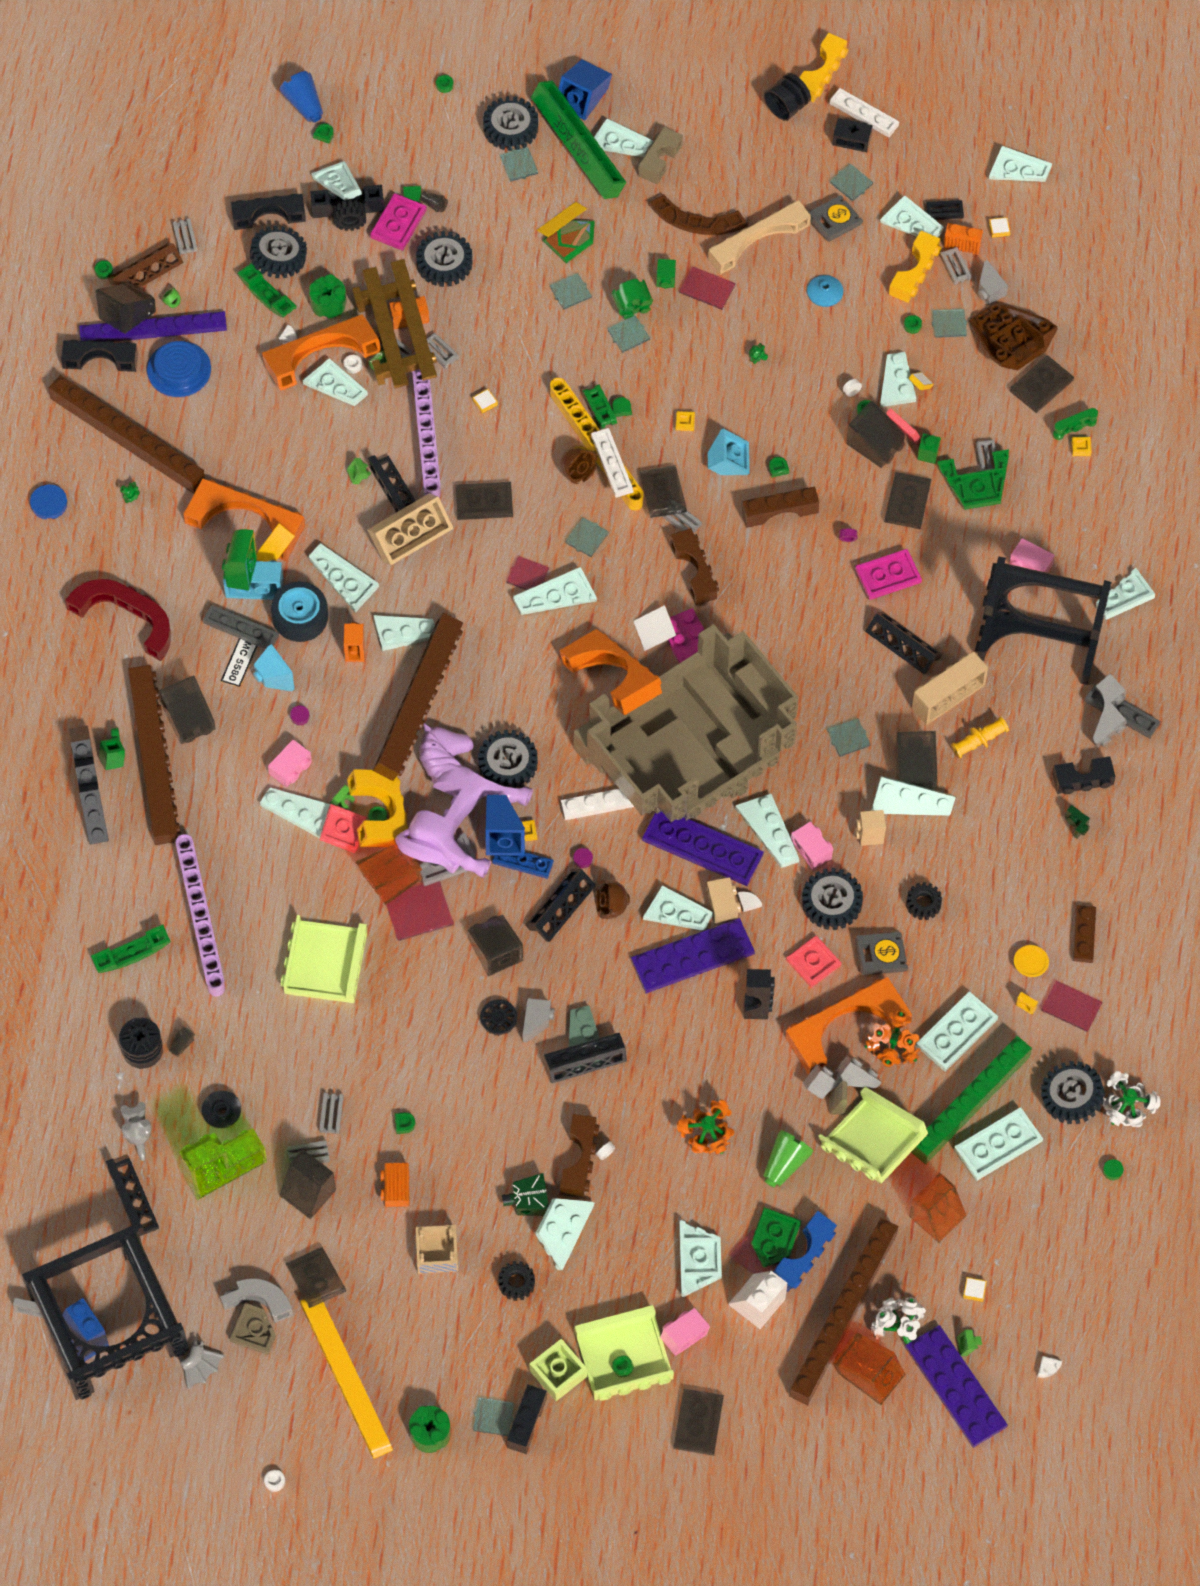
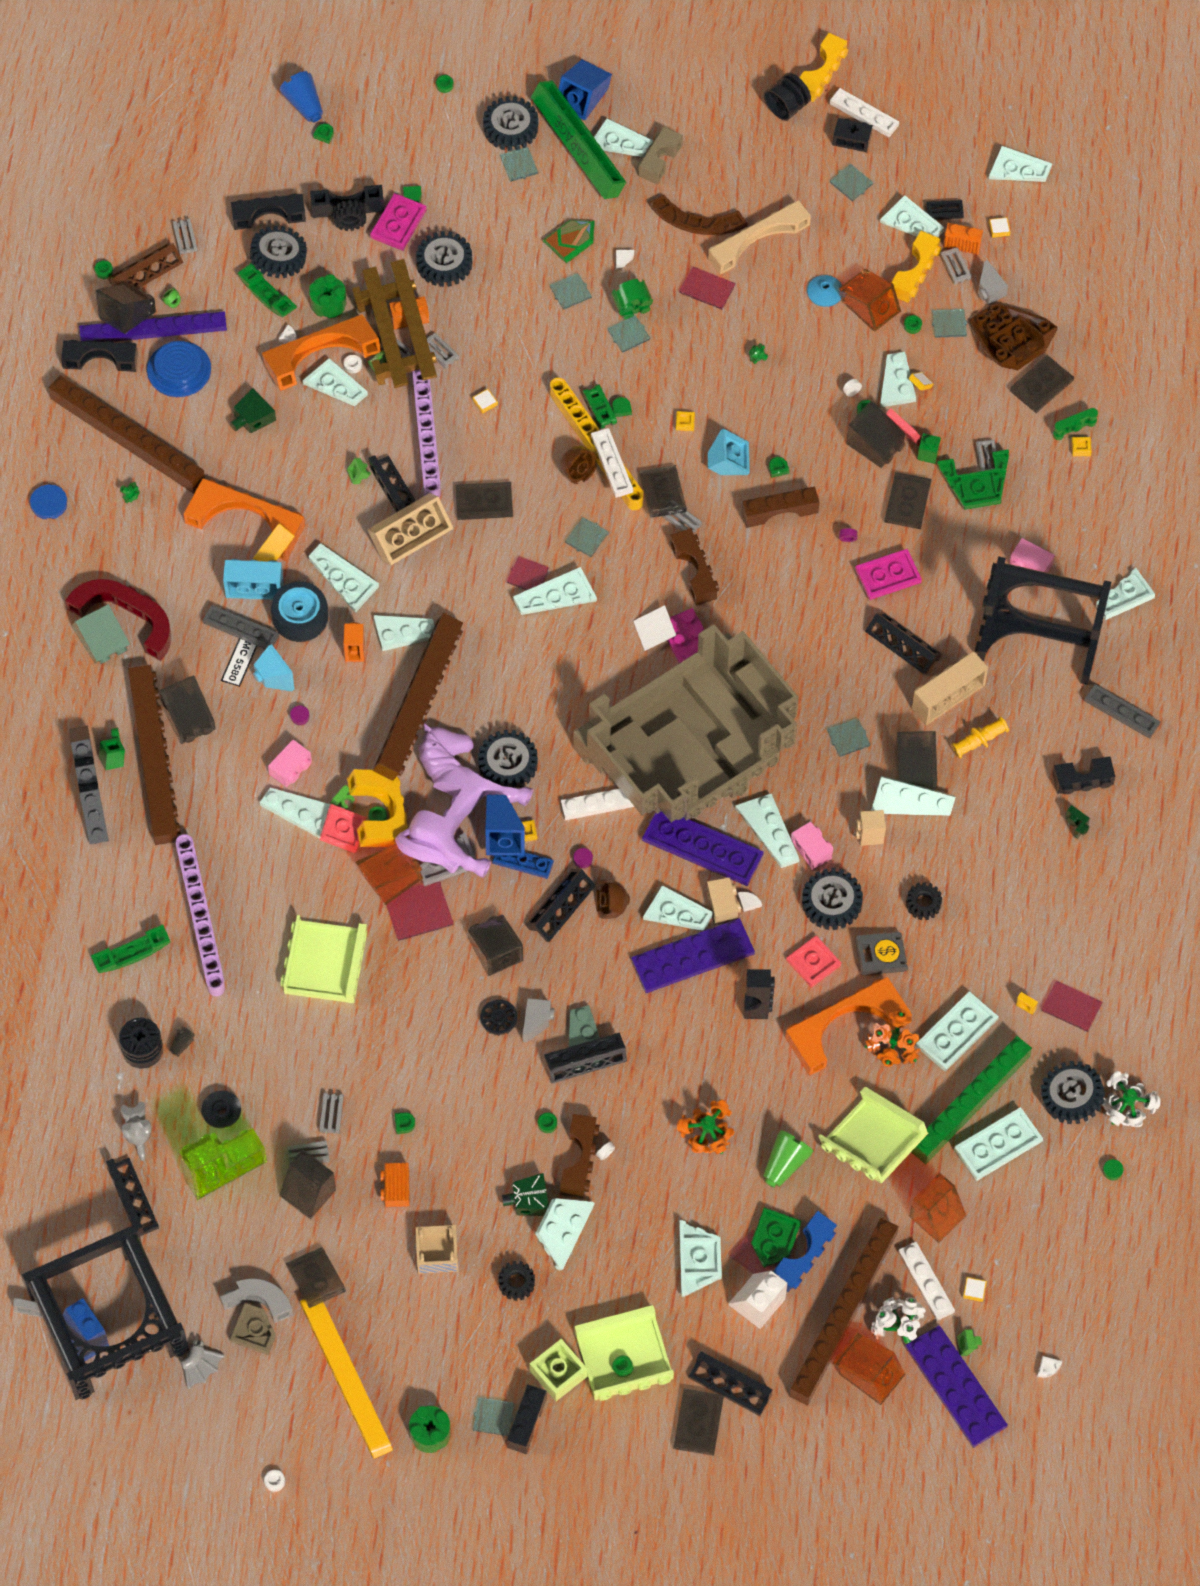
green brick [222,529,257,591] -> none
light aqua wing [311,161,361,201] -> none
clear smoke cone [420,191,448,212] -> none
yellow sticker [536,202,588,237] -> none
orange arch [559,629,662,715] -> none
green brick [657,259,676,289] -> none
bright pink brick [660,1308,710,1356] -> none
light grey arch [803,1055,882,1099] -> none
dark grey container [808,195,863,242] -> none
dark tan slope [829,1081,847,1115] -> none
yellow piece [1014,945,1049,977] -> none
reddish brown plate [1073,905,1096,963] -> none
light grey arch [1093,674,1127,748] -> none
none -> sand green slope [72,604,130,664]
none -> dark green torso [230,388,276,433]
none -> green tile [538,1112,558,1133]
none -> white tile [616,250,634,269]
none -> black fence [688,1351,773,1416]
none -> clear orange slope [838,269,901,332]
none -> white plate [898,1242,955,1321]

